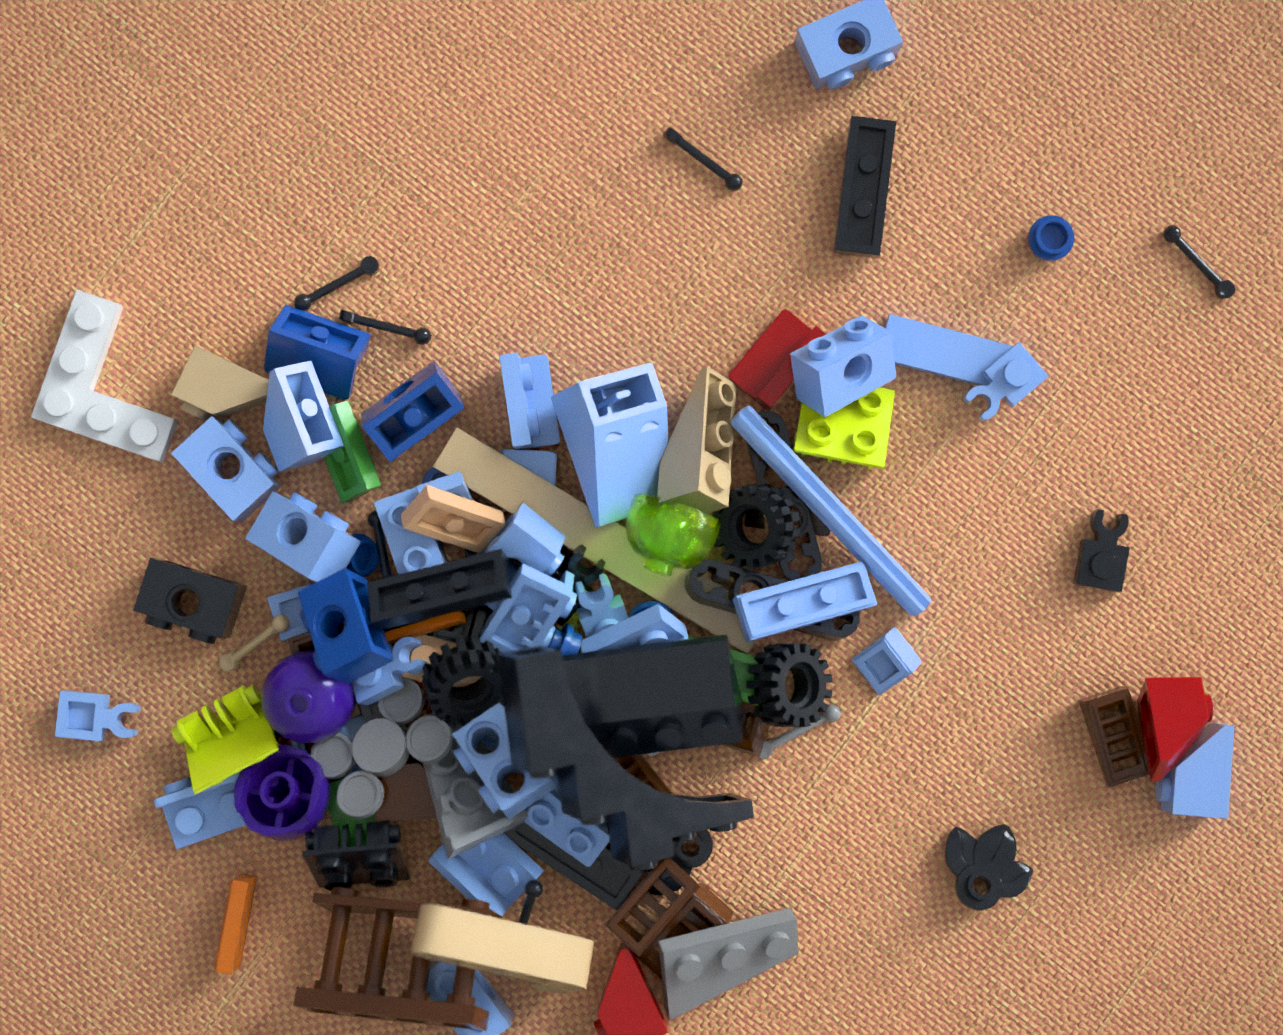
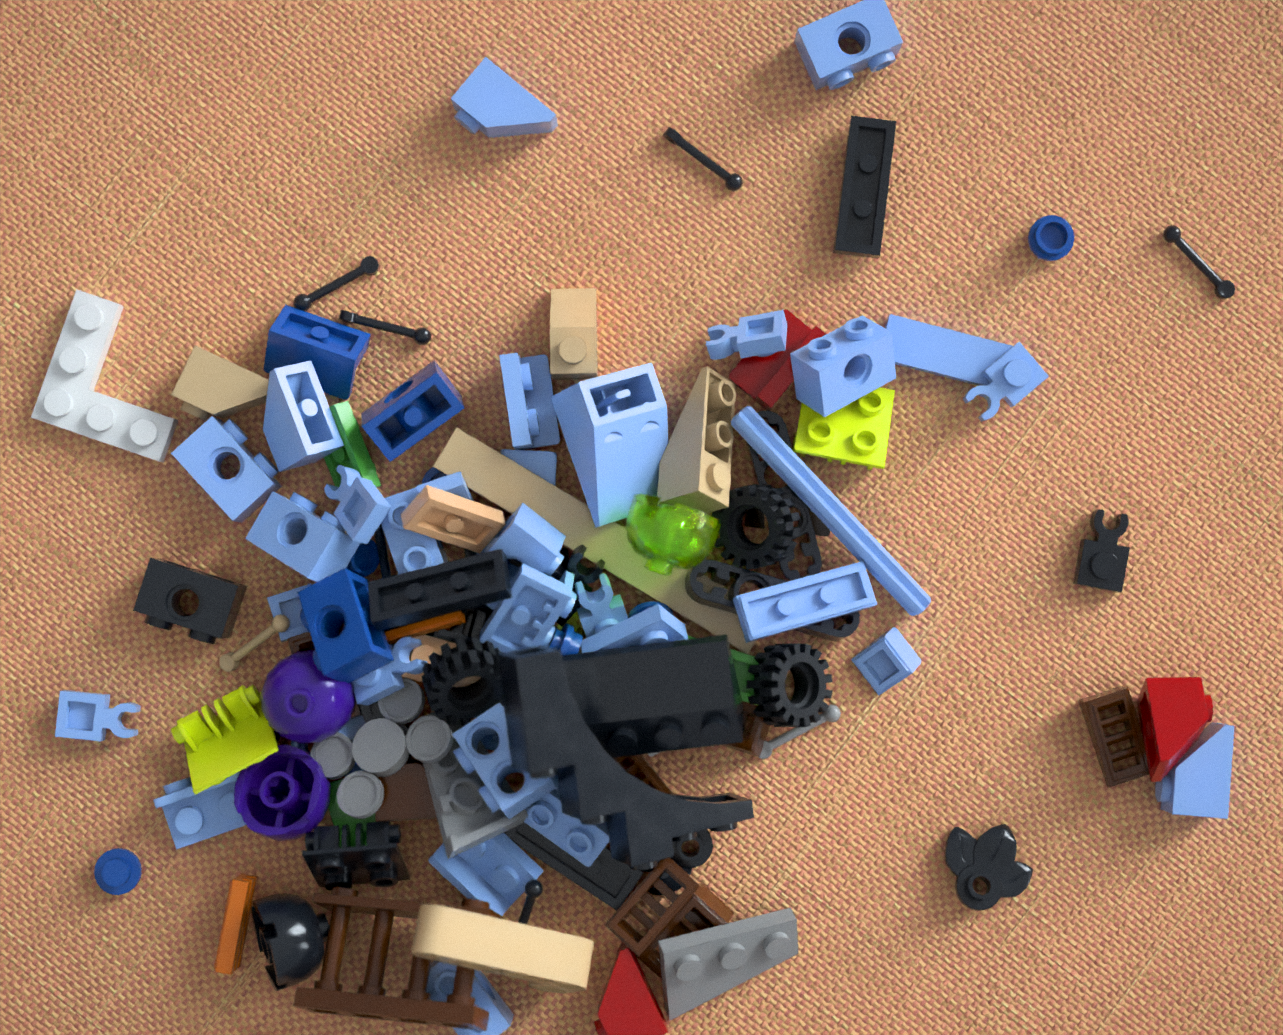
none -> blue plate [94,848,142,895]
none -> black cylinder [251,893,329,991]
none -> light blue plate [324,465,391,544]
none -> light blue slope [451,57,558,138]
none -> tan slope [550,288,598,380]
none -> light blue plate [706,310,788,360]

